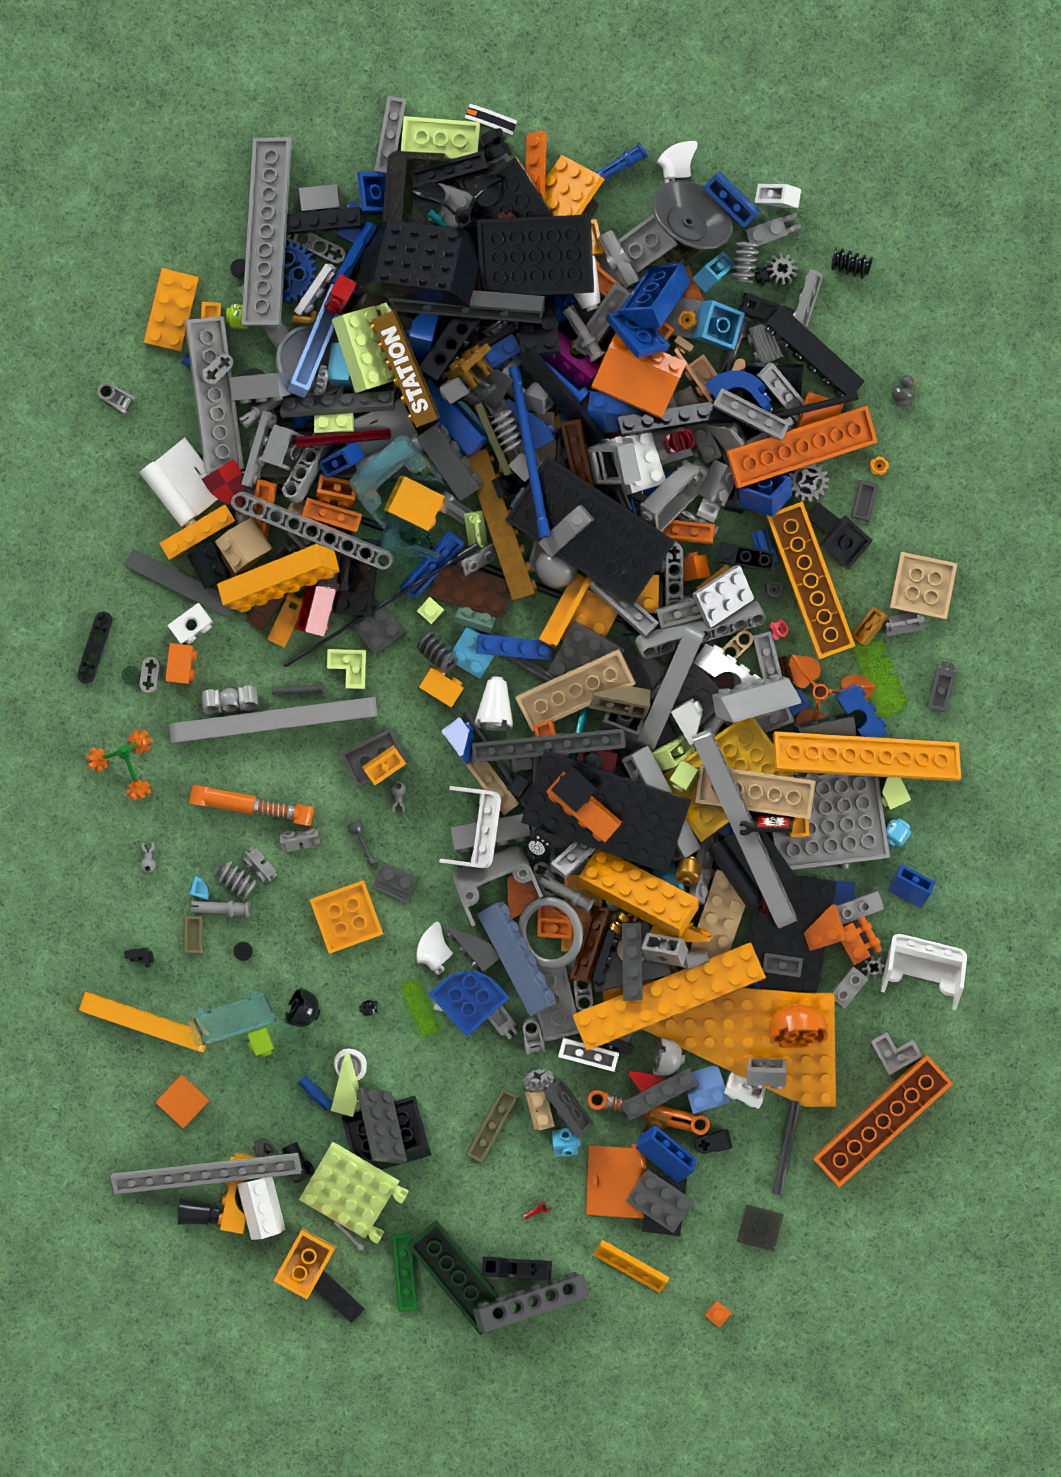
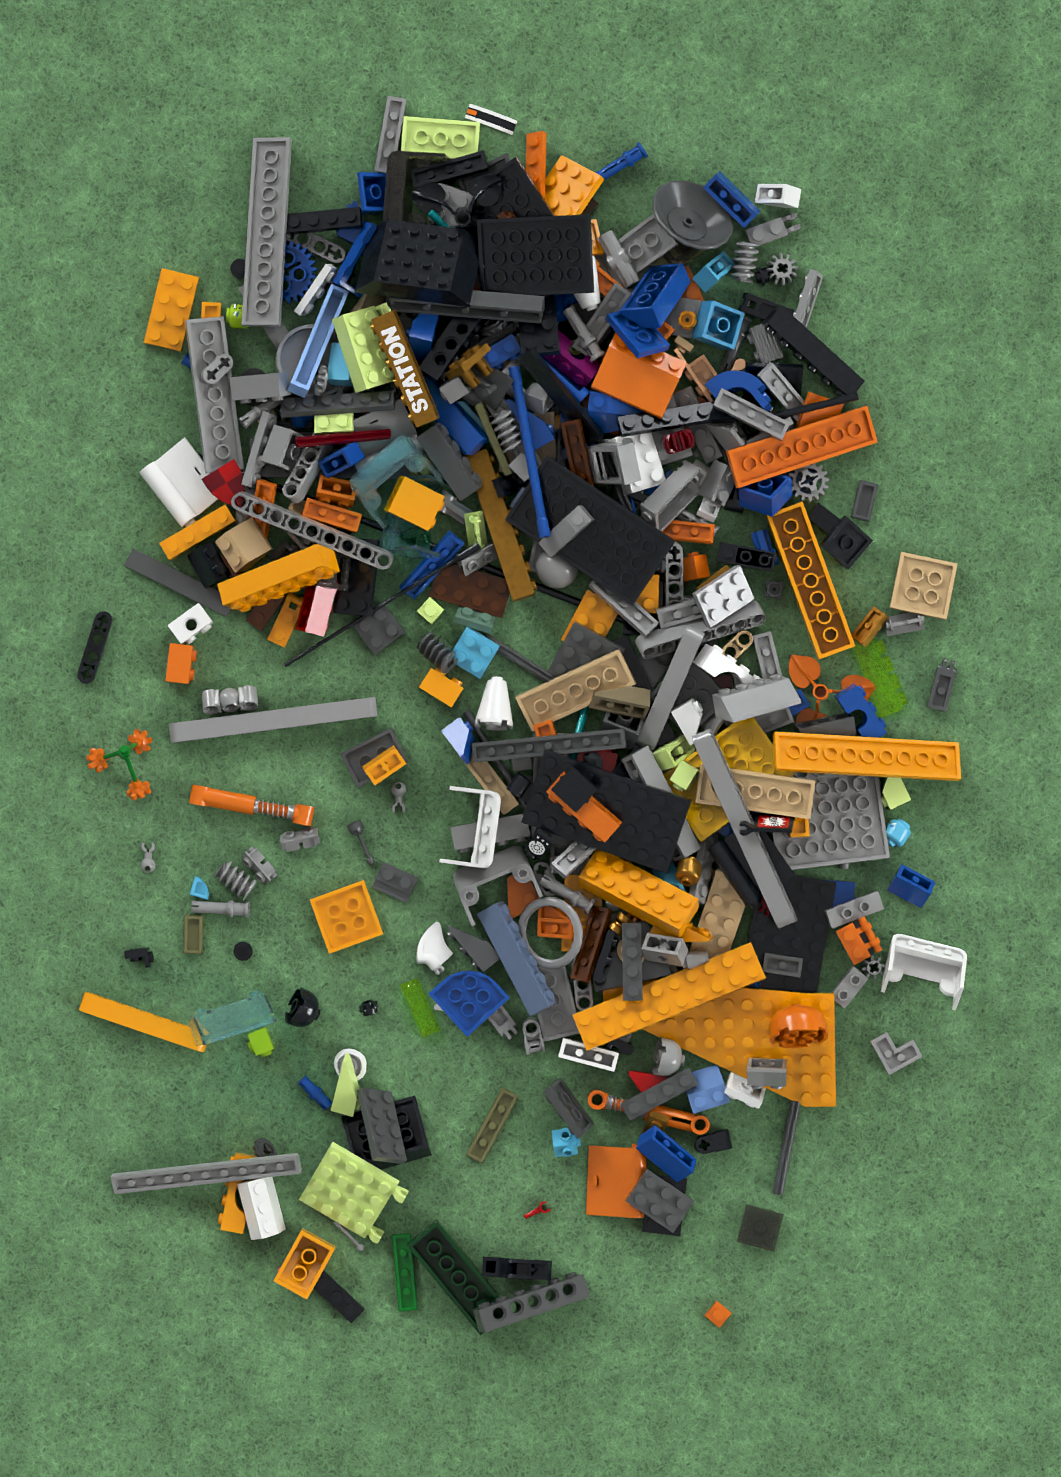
light grey piece [97,383,135,414] -> none
clear green tile [121,666,141,685] -> none
light grey beam [140,657,160,693] -> none
orange tile [155,1074,210,1129] -> none
black plant [177,1198,219,1225] -> none
dark grey piece [272,682,324,694] -> none
black piece [282,1142,314,1183] -> none
pearl gold arm [292,311,319,326] -> none
light grey brick [299,184,340,212] -> none
red brick [324,274,357,316] -> none
yellowish green plate [327,649,366,689] -> none
blue plate [476,634,552,661] -> none
black wheel [479,128,512,161] -> none
light grey gear [523,1068,554,1091] -> none
tan window [525,1089,555,1130] -> none
light orange fence [539,574,592,649] -> none
light orange plate [593,1240,669,1293] -> none
white arm [656,141,698,184] -> none
coral plate [769,619,789,640] -> none
dark brown axle [778,656,796,690] -> none
orange wing [804,904,847,951] -> none
orange brick [812,1054,953,1188] -> none
black piece [831,247,873,279] -> none
light orange plate [870,456,889,475] -> none
dark grey animal [892,375,916,406] -> none

